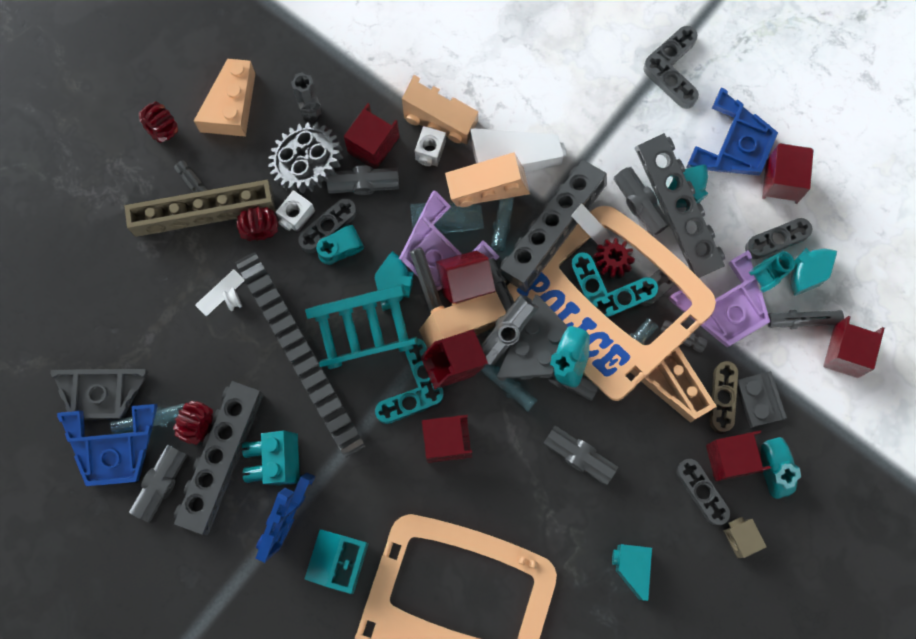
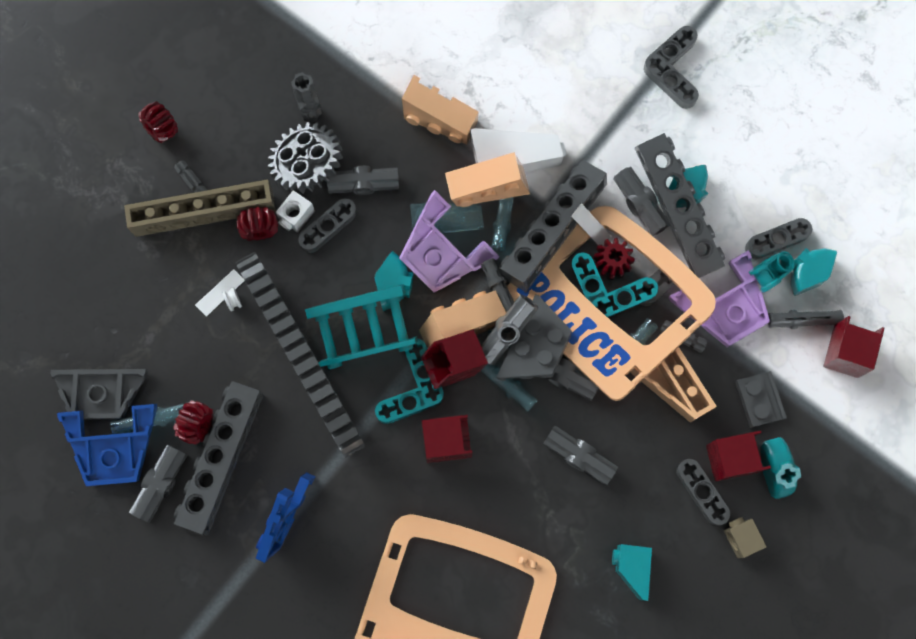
light nougat wedge [194,59,256,137] -> none
teal brick [242,430,300,486] -> none
teal slope [305,529,369,594] -> none
teal piece [316,225,365,265] -> none
dark red piece [344,103,400,169] -> none
dark grey axle [410,248,442,313] -> none
white brick [415,126,446,167] -> none
dark red piece [436,250,496,304] -> none
teal piece [550,326,590,388] -> none
blue wing [686,87,778,176] -> none
dark tan beam [710,361,738,433] -> none
dark red piece [762,143,814,204] -> none

